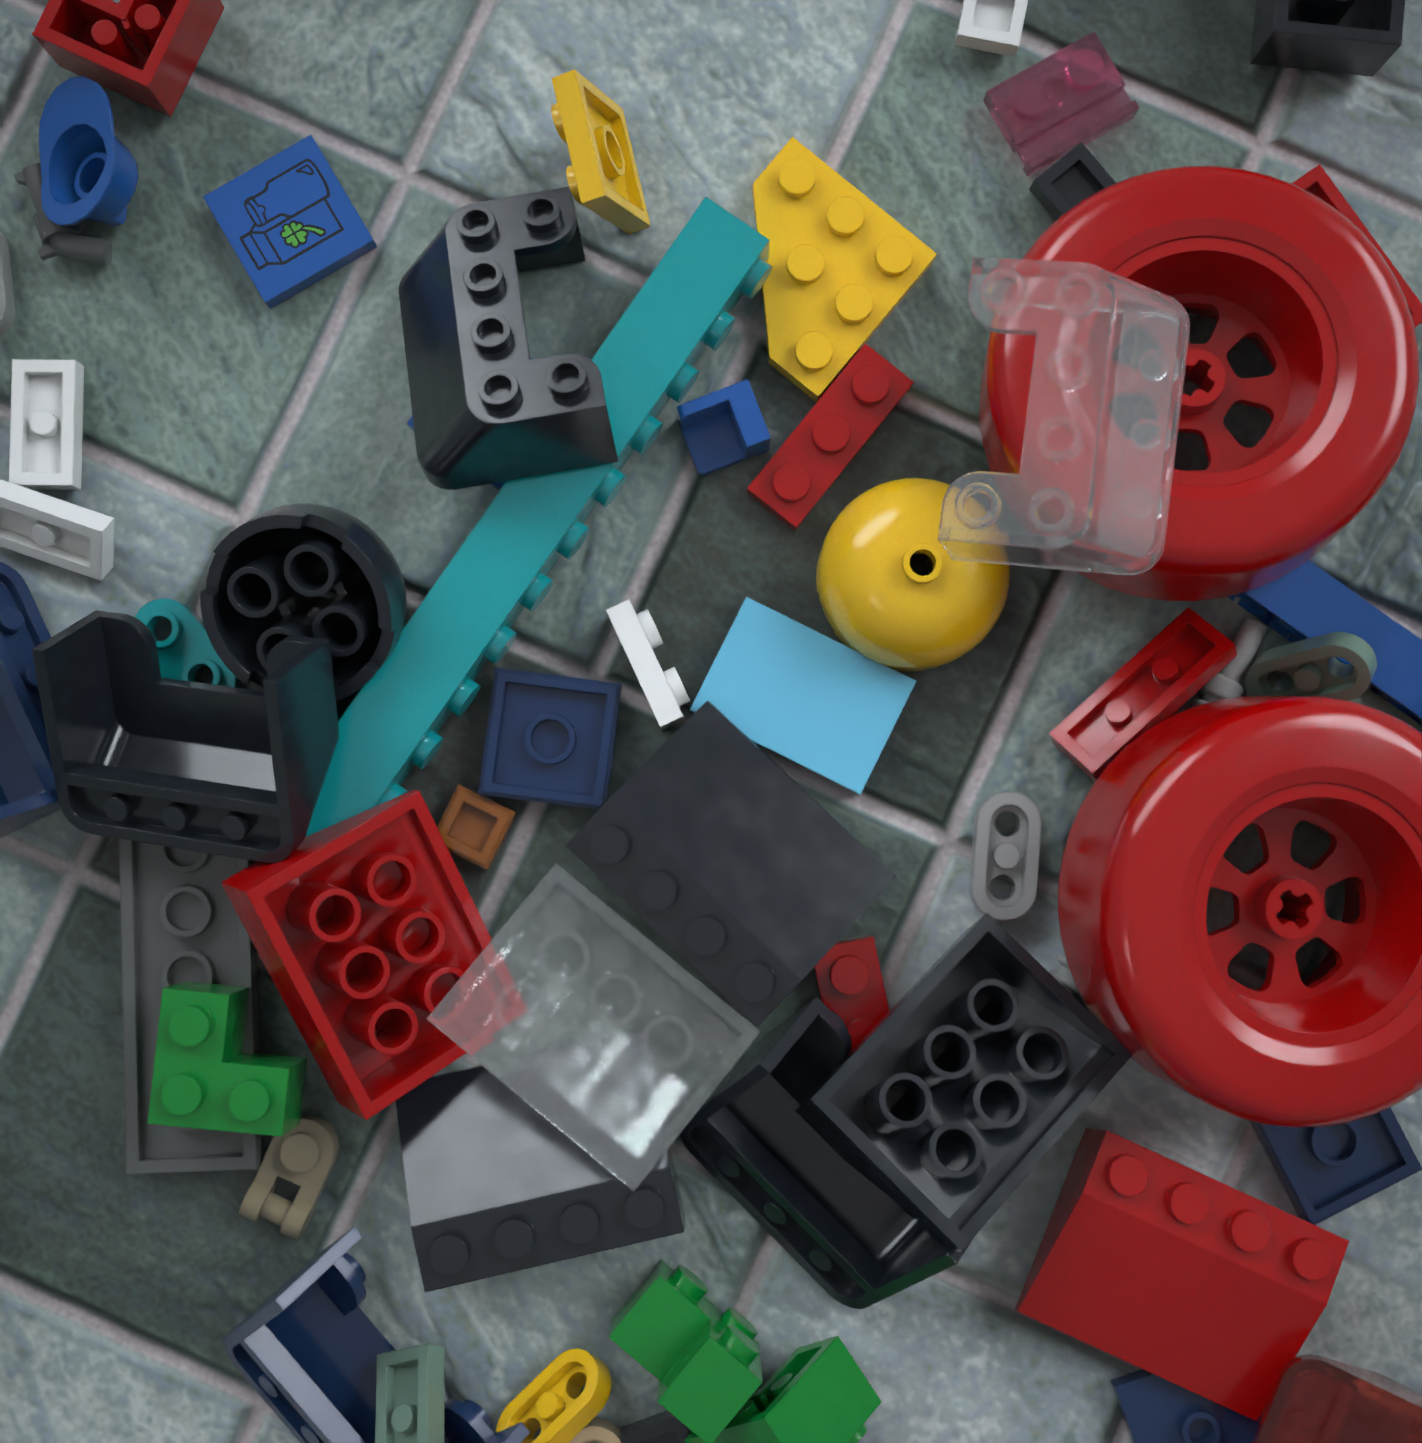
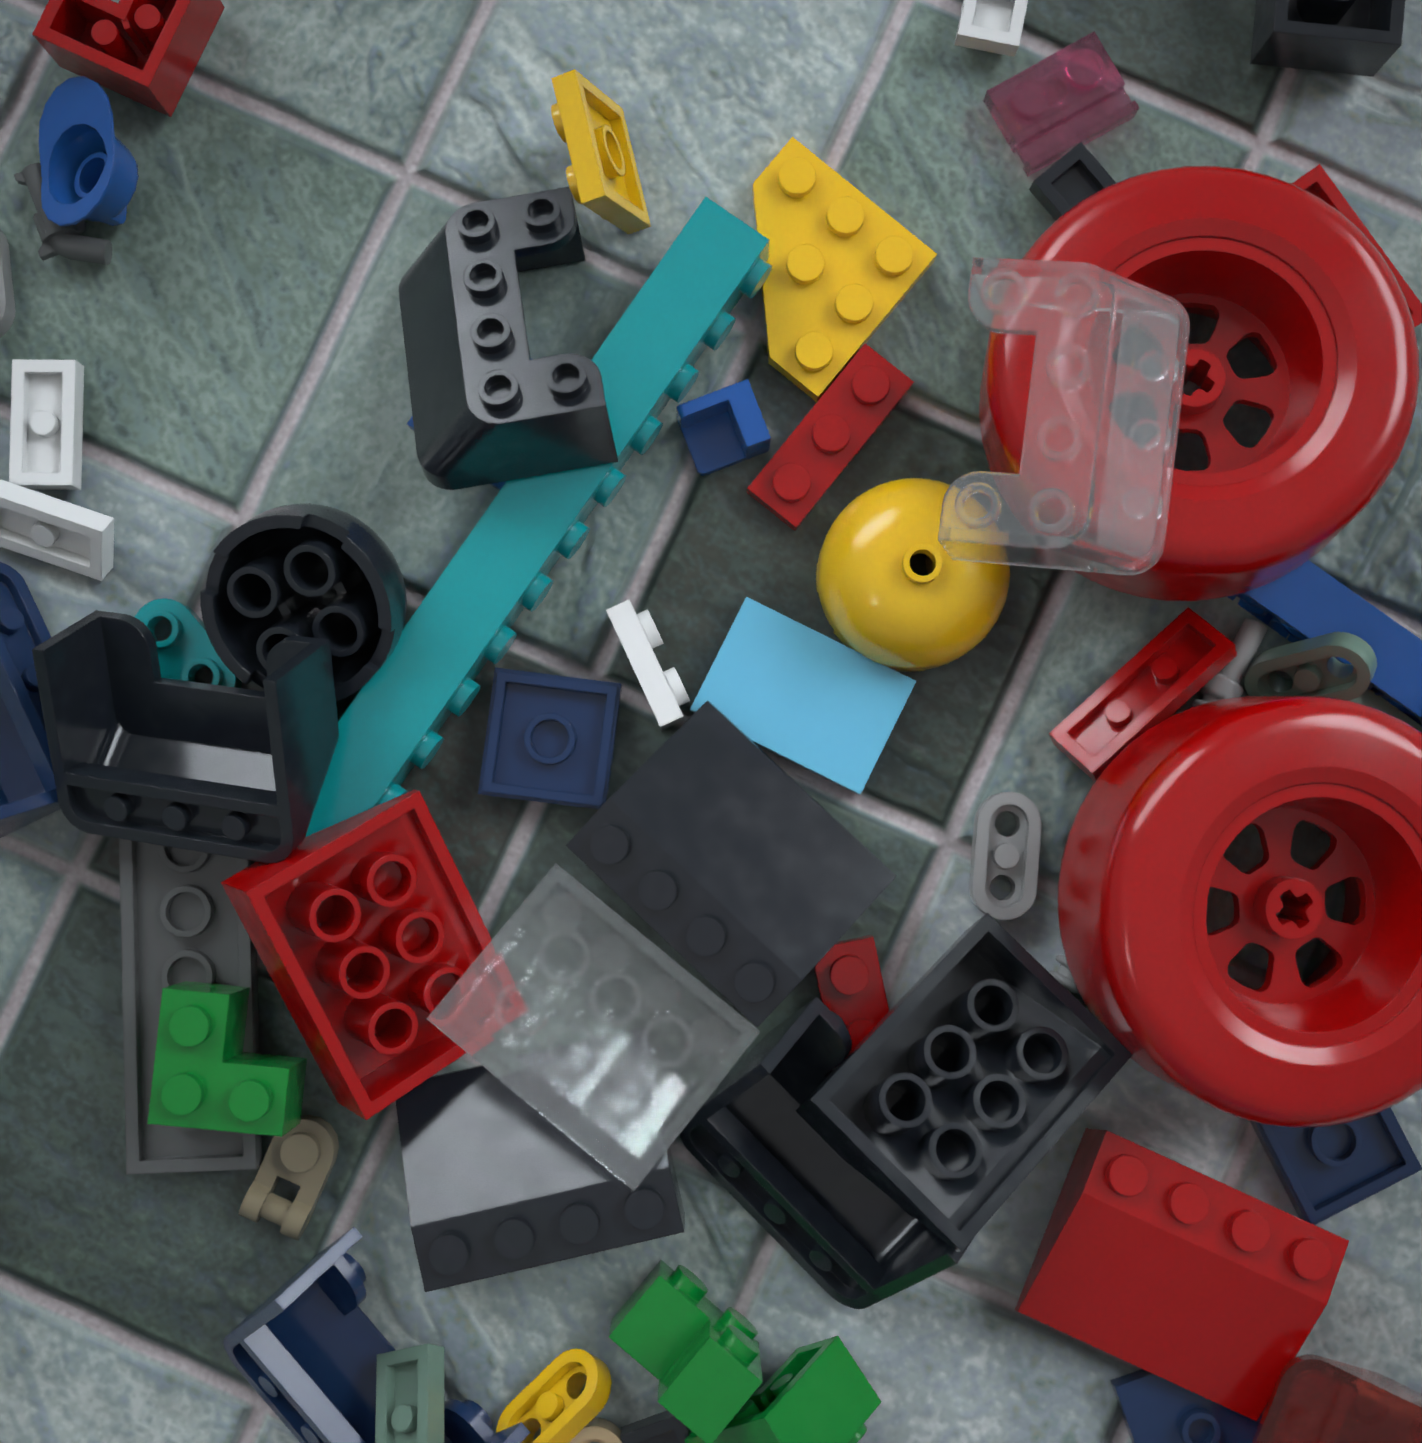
blue tile [203,135,377,309] -> none
dark orange tile [437,784,518,869] -> none

